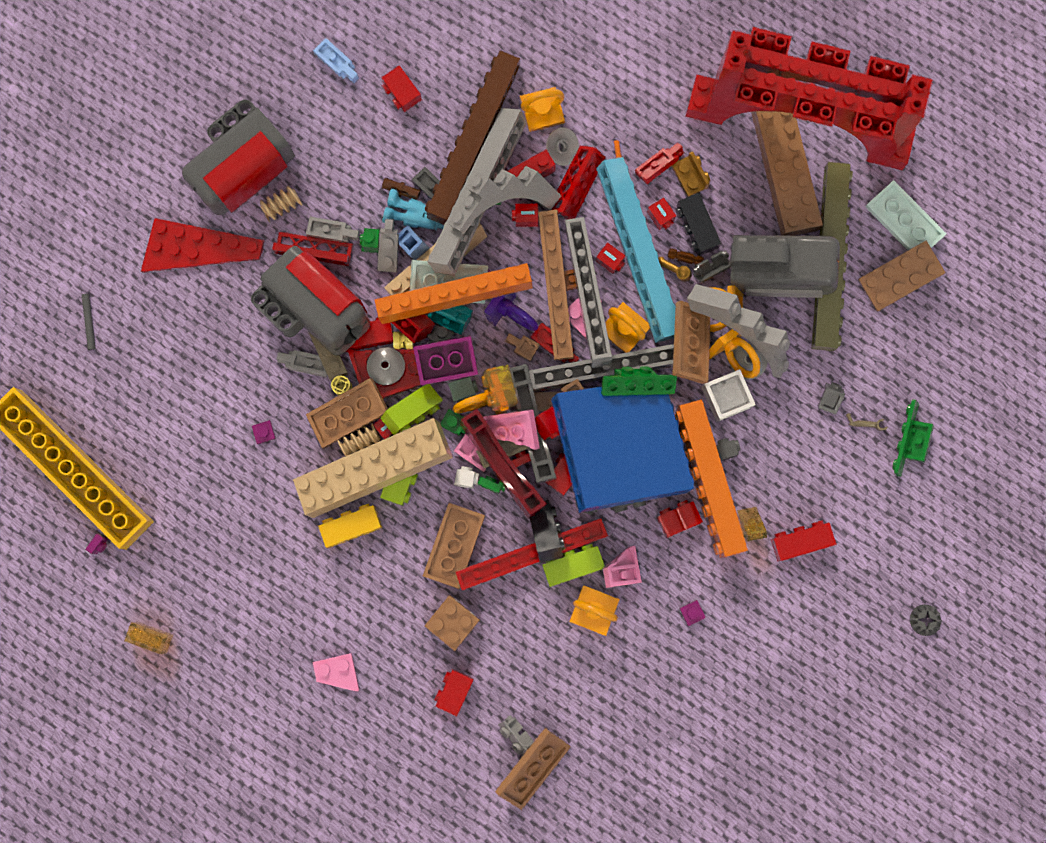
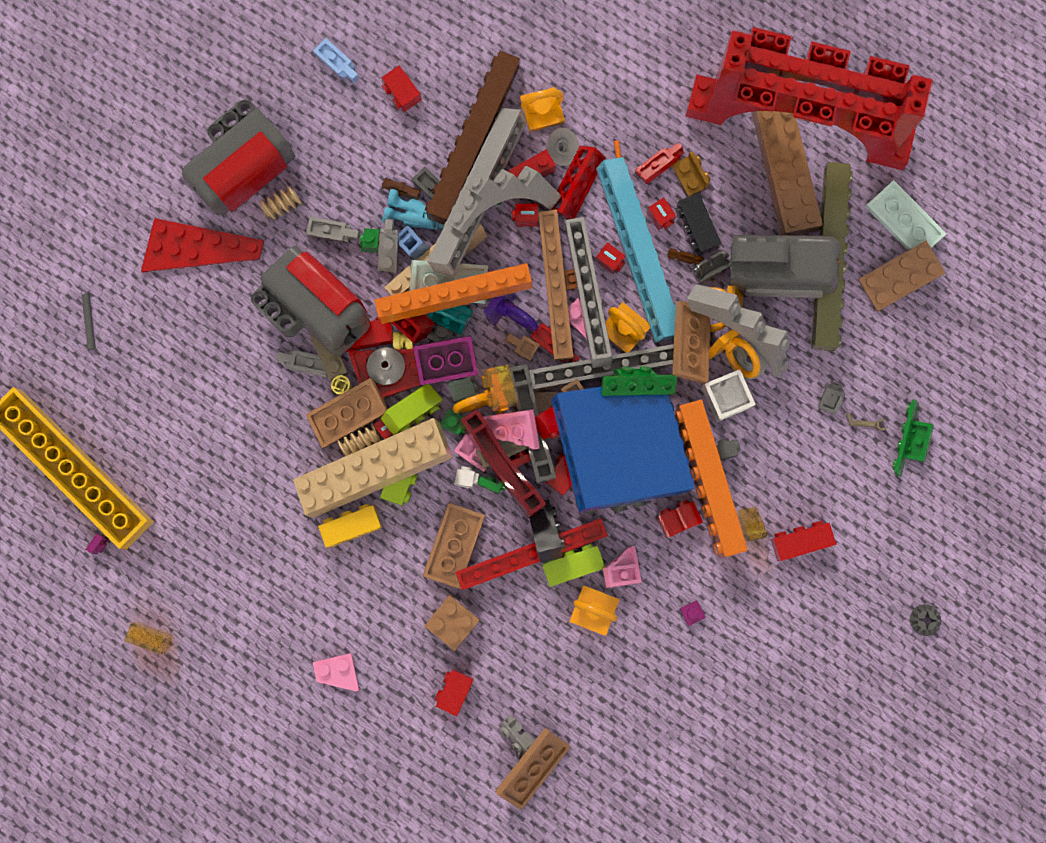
magenta plate [252,420,276,445] -> none
red fence [272,232,353,266] -> none
pearl gold piece [658,256,692,282] -> none

